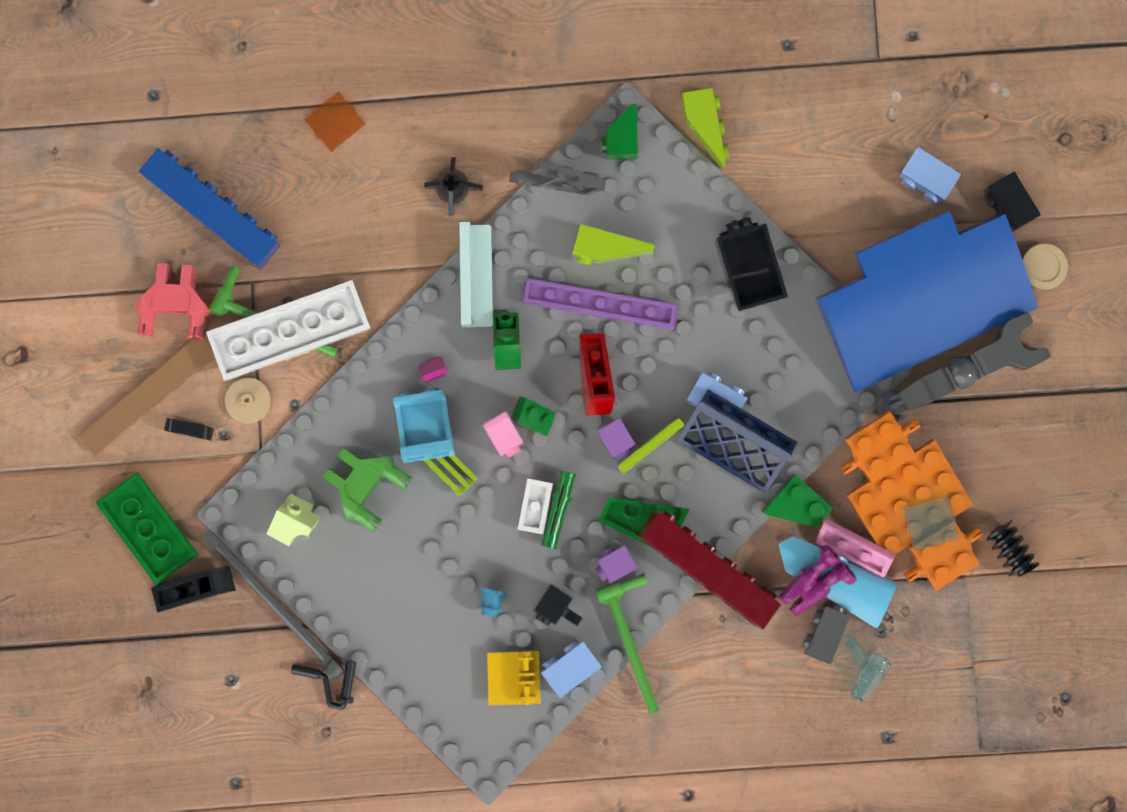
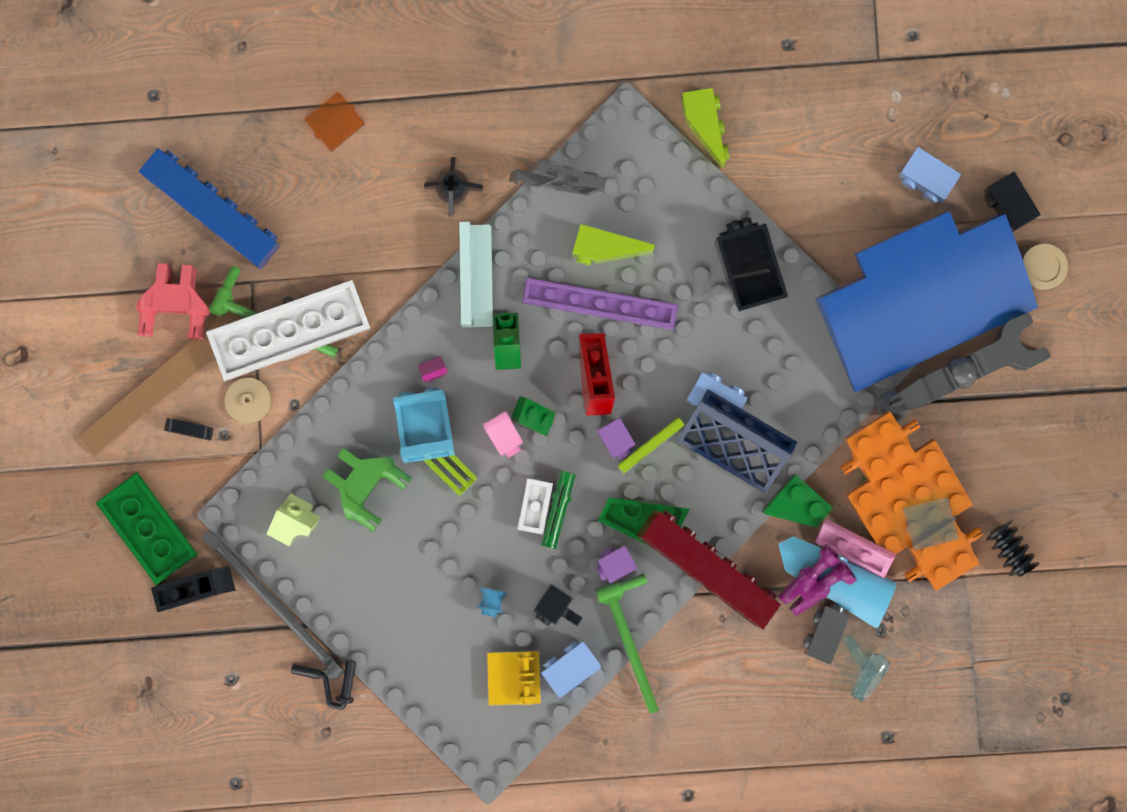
green slope [601,104,638,160] -> none

